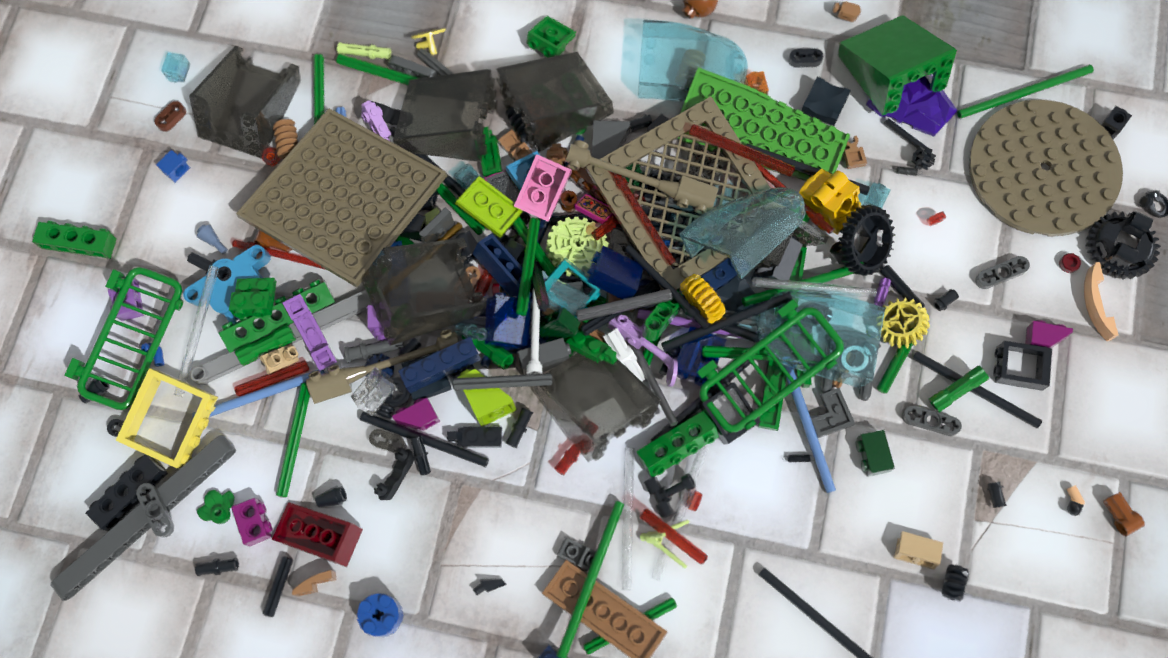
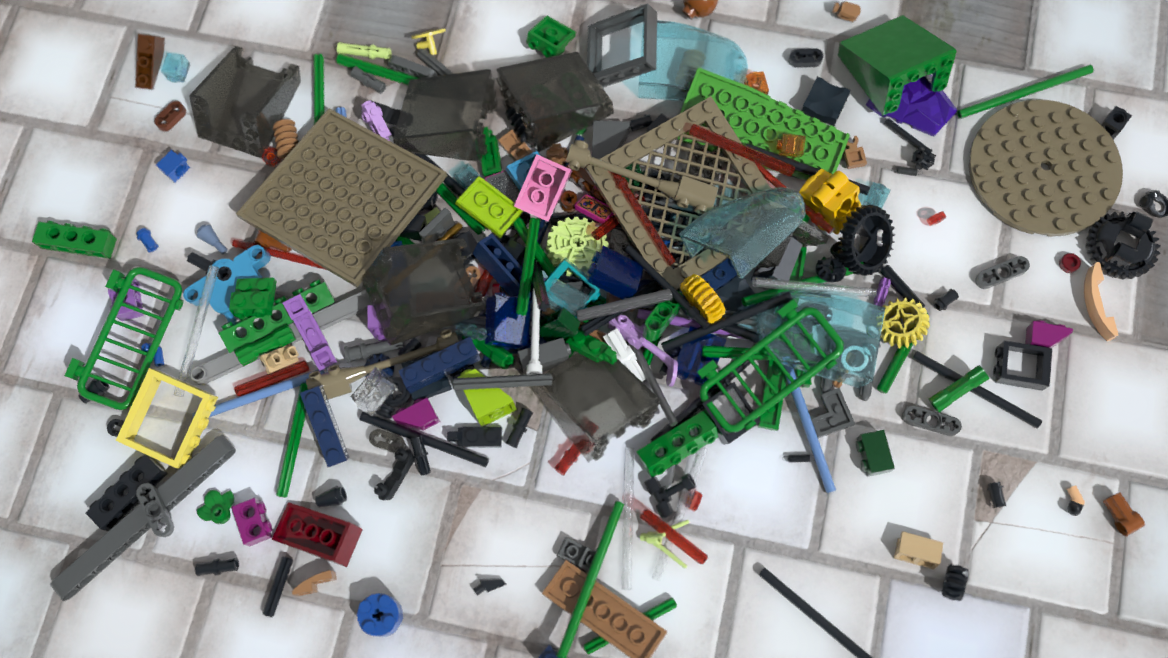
none -> reddish brown slope [135,34,165,90]
none -> blue pin [136,228,159,253]
none -> dark blue brick [300,385,350,468]
none -> dark grey pin [351,67,386,94]
none -> dark grey window [586,3,657,90]
none -> clear orange brick [776,133,806,158]
none -> black gear [815,256,847,282]

